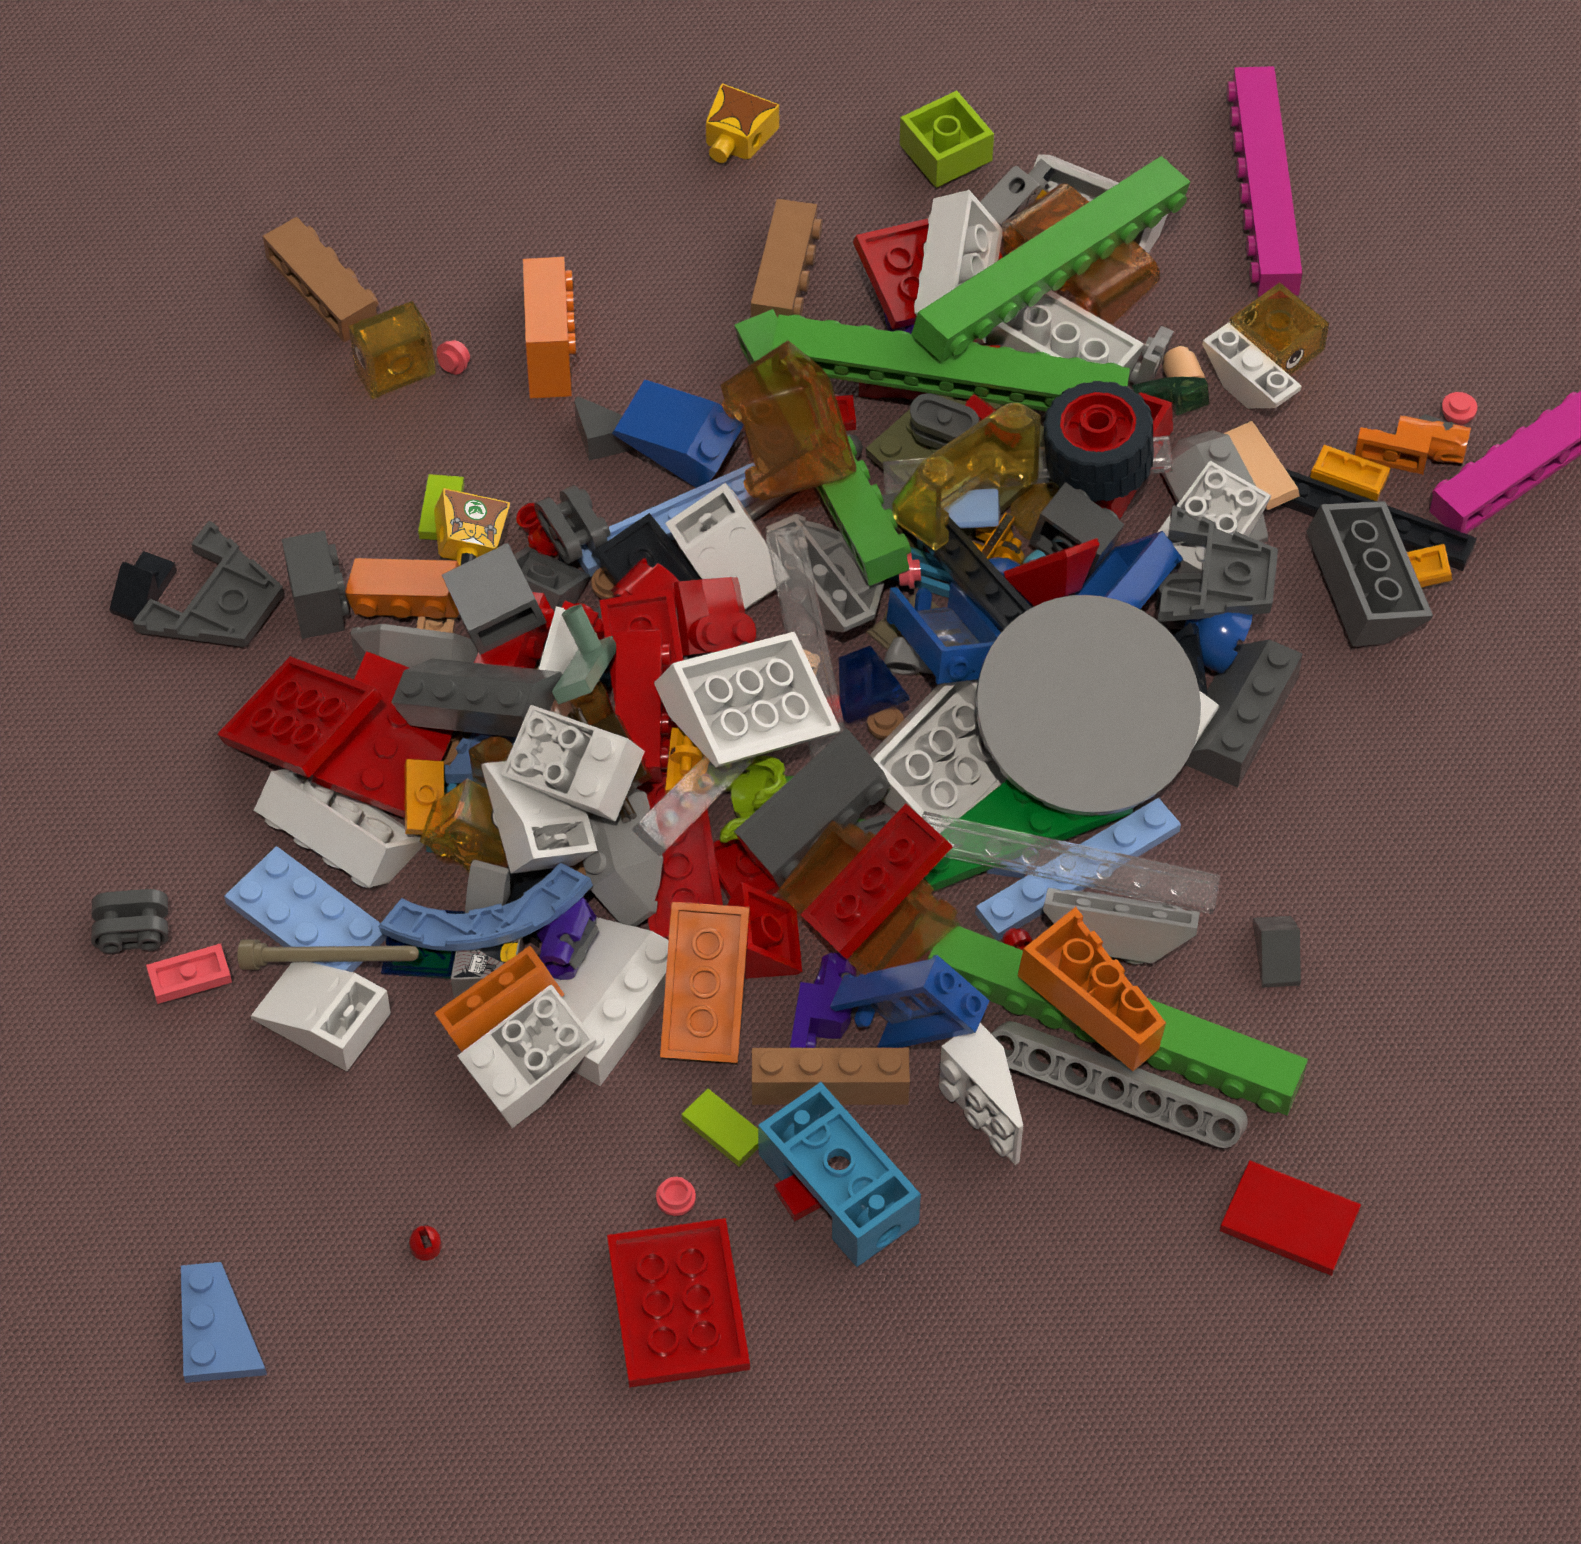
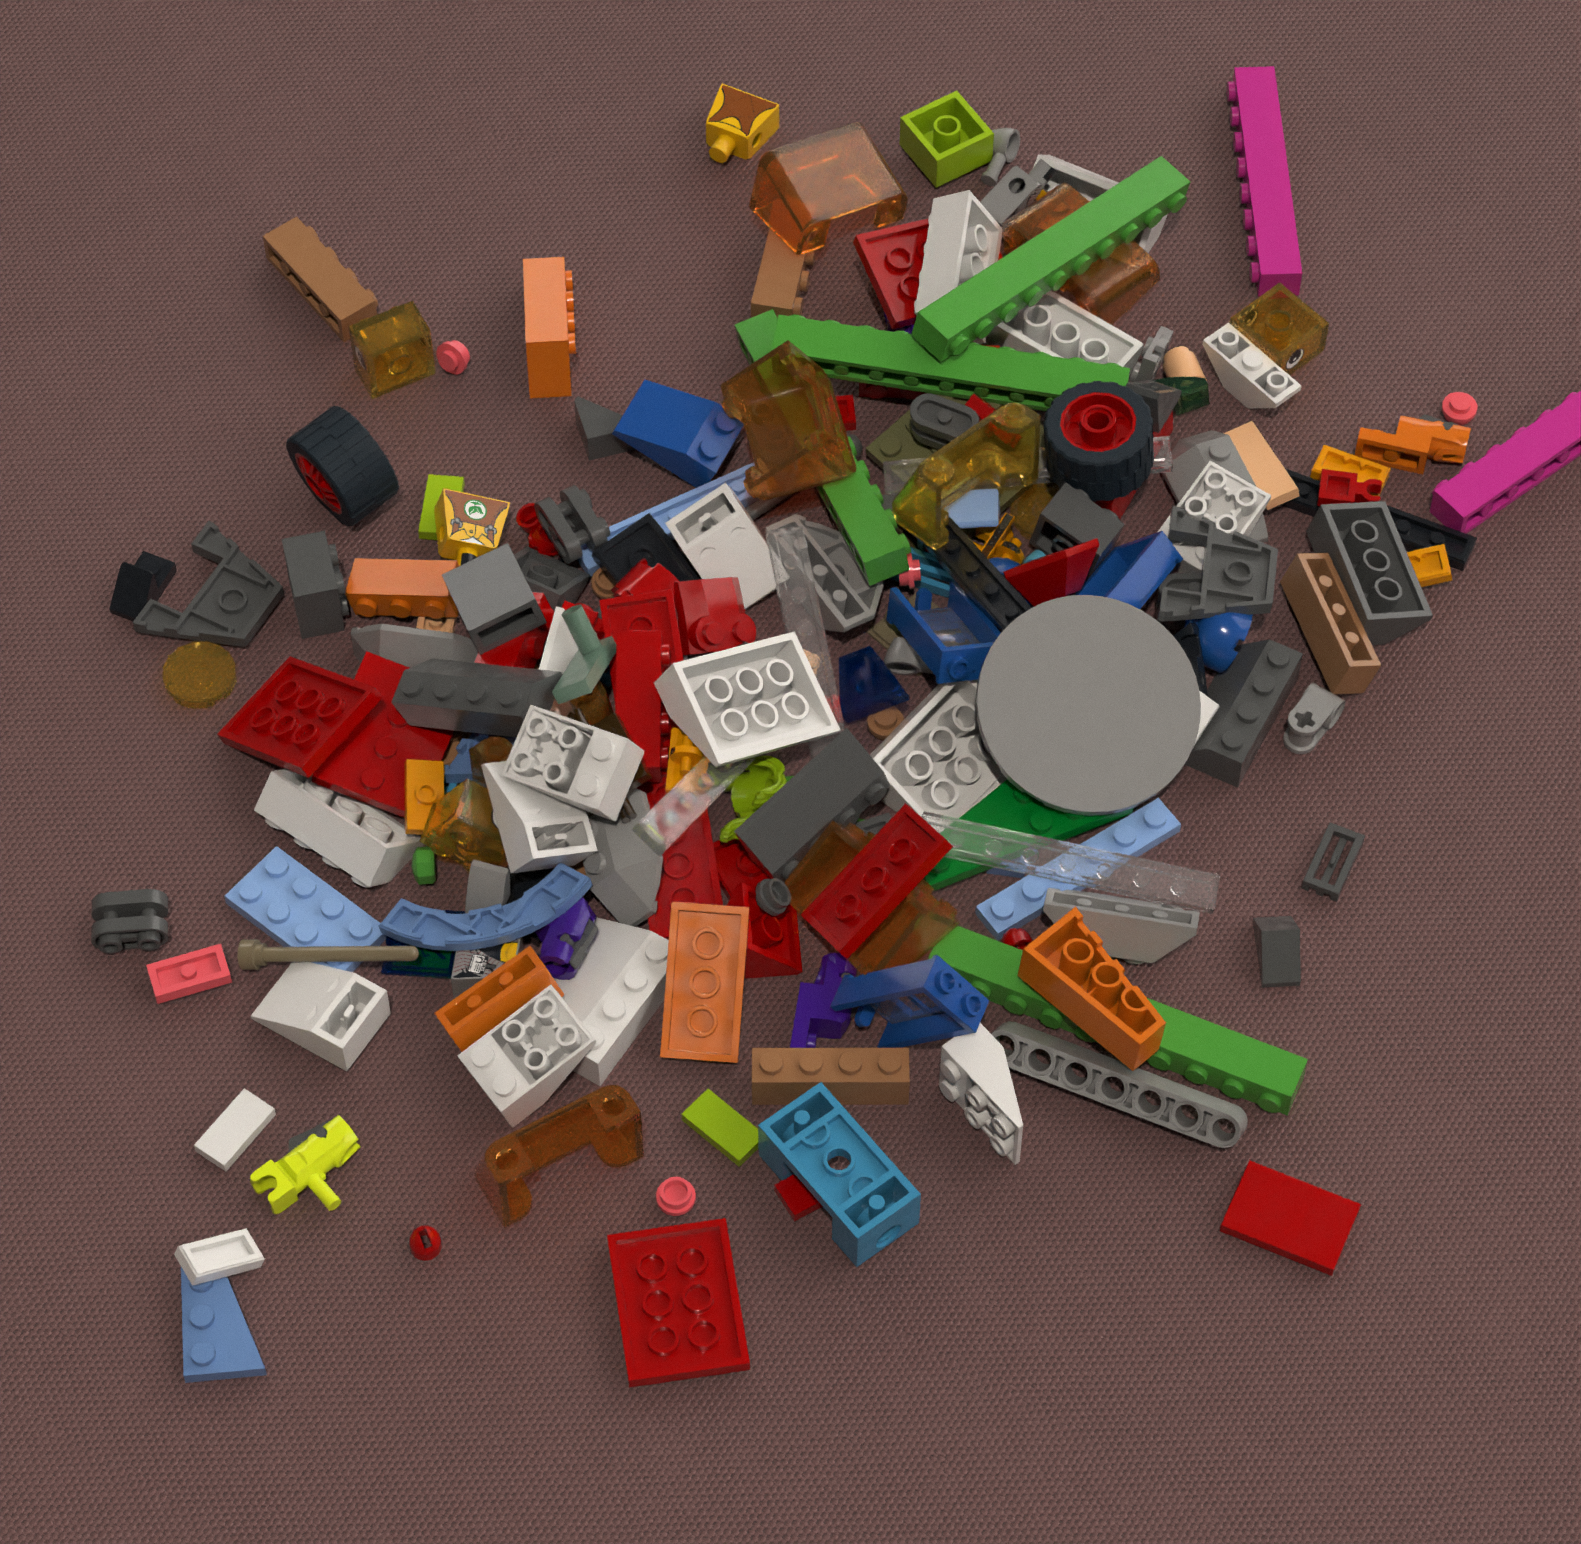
none -> clear yellow tile [163,641,236,709]
none -> white tile [174,1228,265,1286]
none -> white tile [194,1088,276,1172]
none -> neon yellow piece [250,1115,360,1214]
none -> black wheel [286,406,399,526]
none -> bright green tile [412,846,436,885]
none -> clear orange windscreen [474,1085,644,1228]
none -> clear orange windscreen [749,122,908,256]
none -> dark grey plate [756,878,791,916]
none -> light grey bar [981,128,1020,186]
none -> dark grey slope [1126,380,1182,433]
none -> medium nougat brick [1280,553,1381,694]
none -> light grey piece [1283,683,1346,754]
none -> dark grey tile [1301,822,1365,902]
none -> red plate [1317,469,1382,506]

